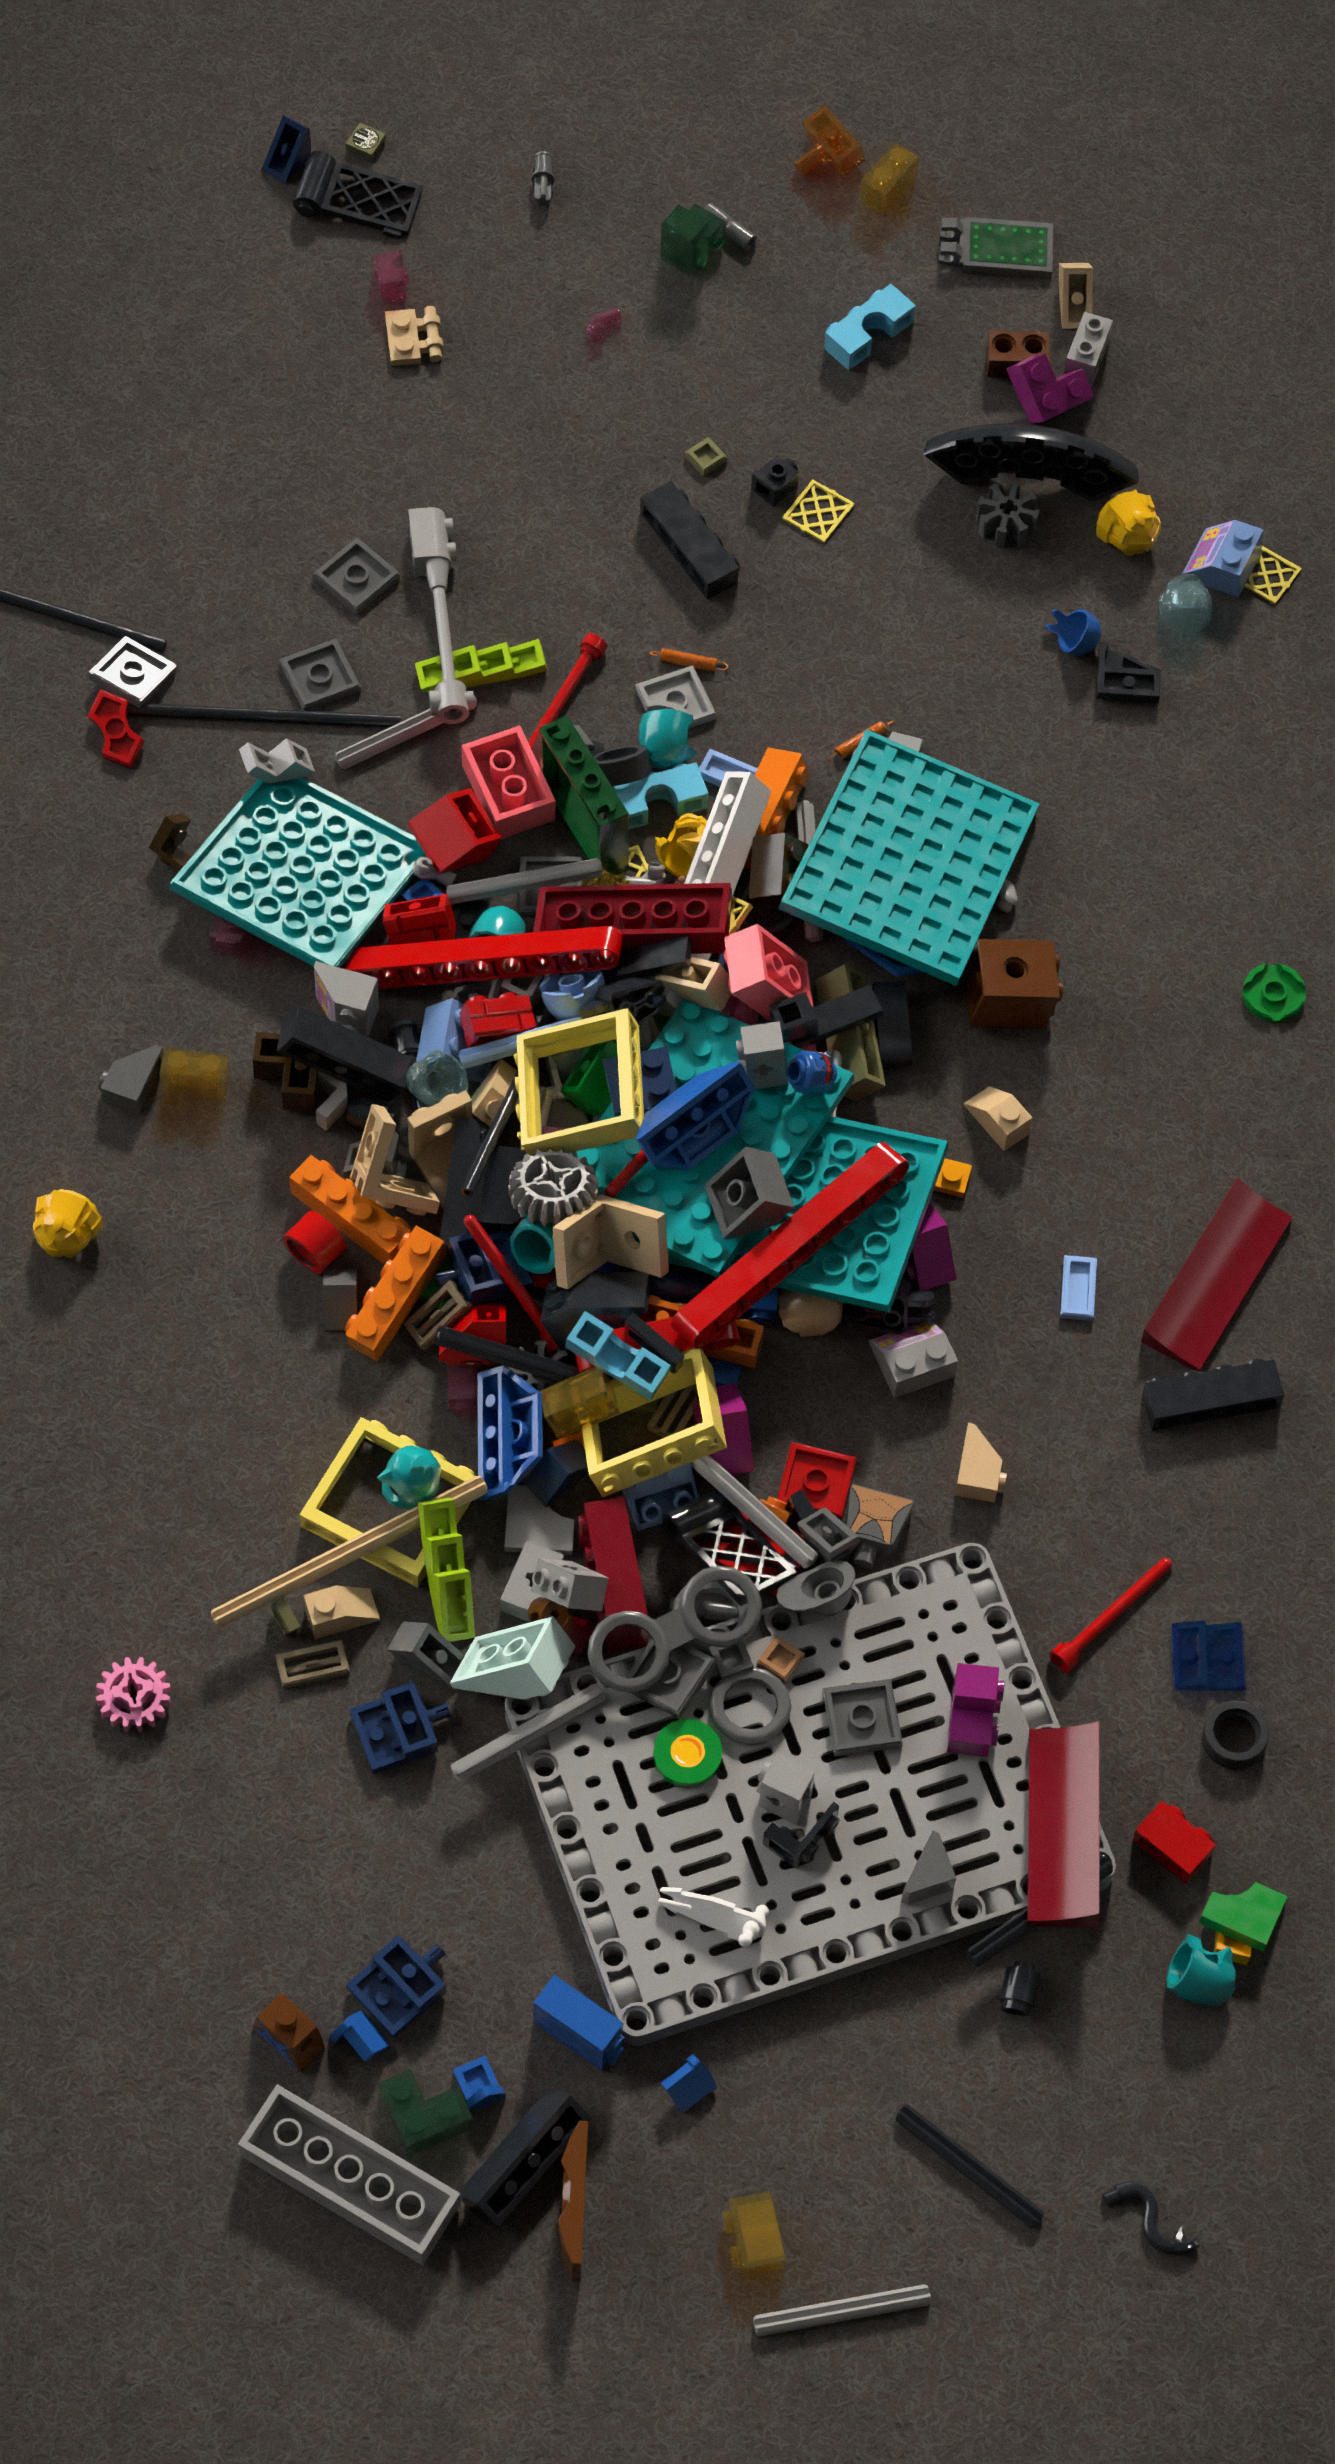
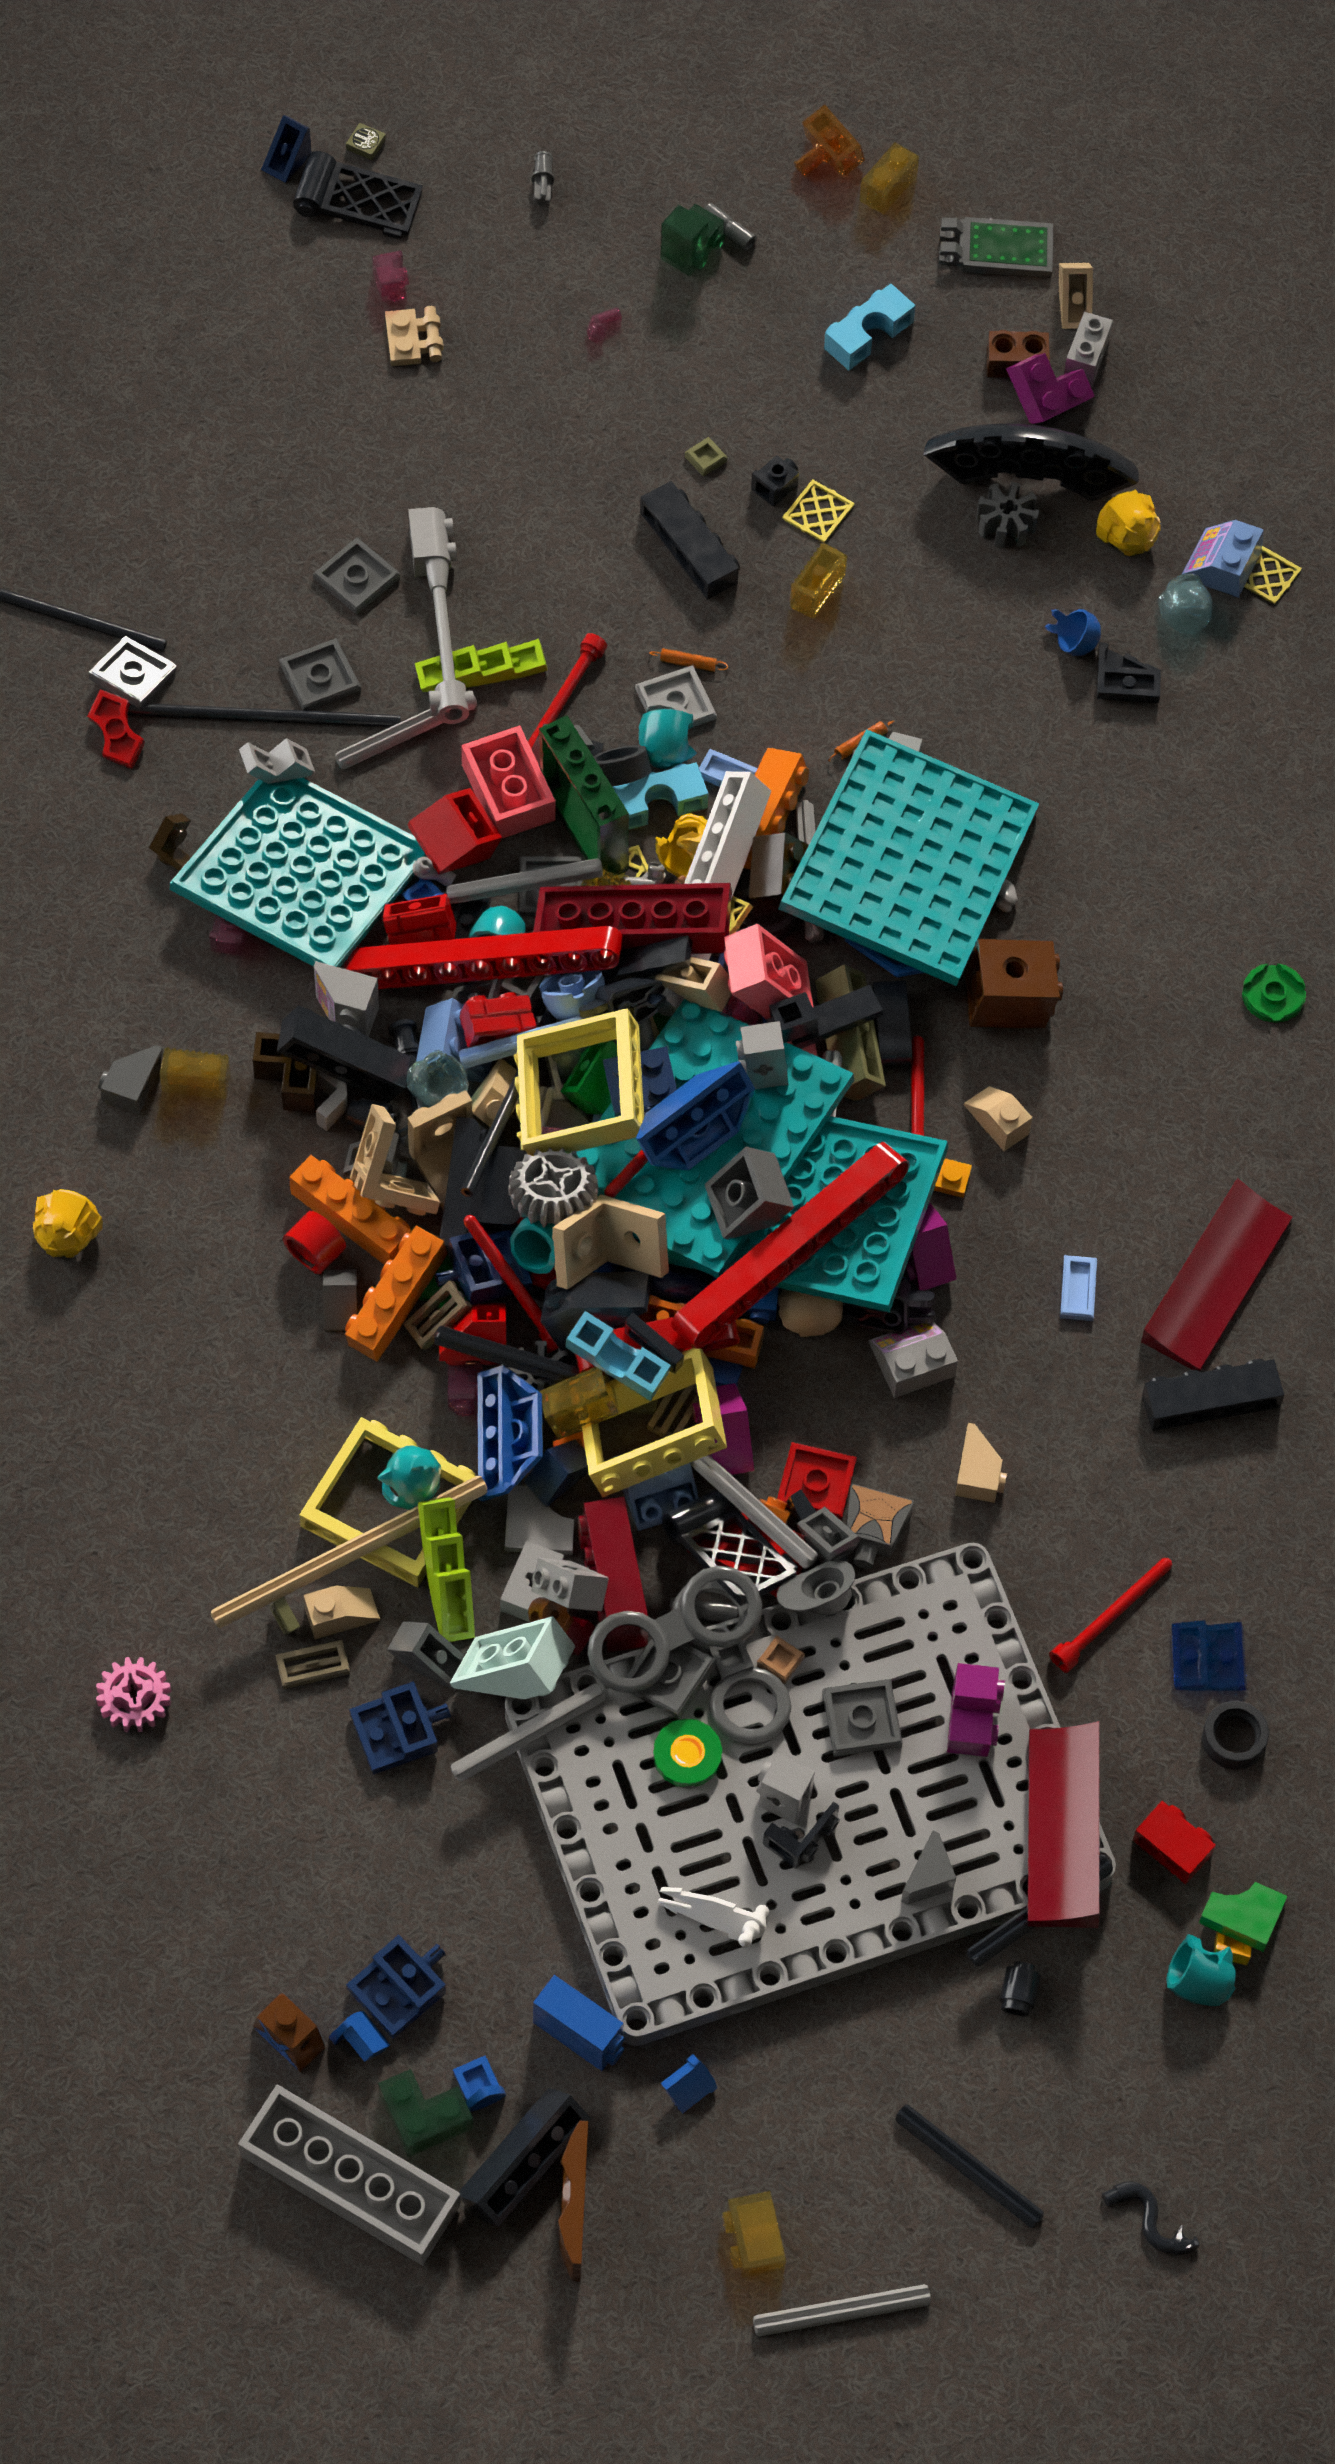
blue head [786,1051,837,1095] -> none
none -> clear yellow brick [790,543,848,619]
none -> red piece [911,1036,924,1136]

